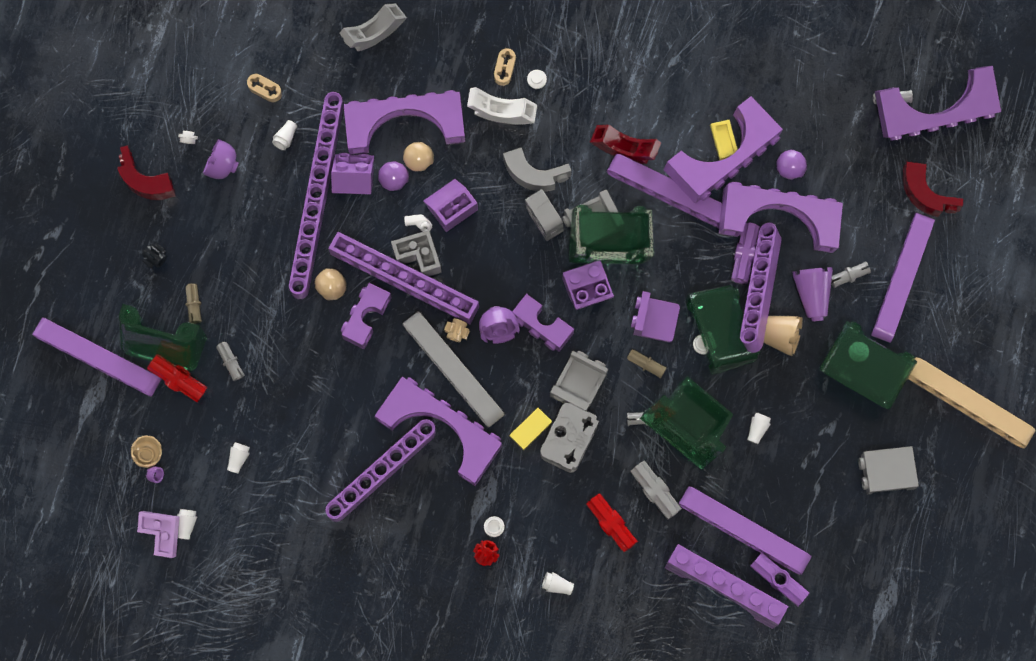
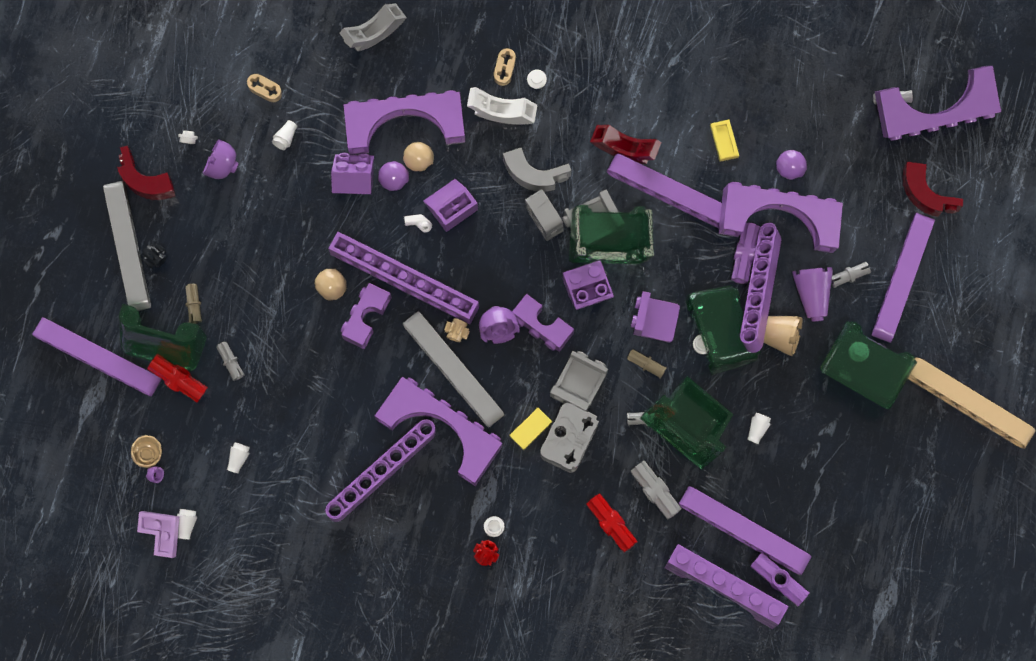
medium lavender beam [289,92,344,299] -> none
light grey brick [391,230,442,277] -> none
white cone [542,572,574,595] -> none
medium lavender arch [664,96,783,204] -> none
light grey panel [858,446,919,495] -> none
none -> light grey beam [103,181,151,313]

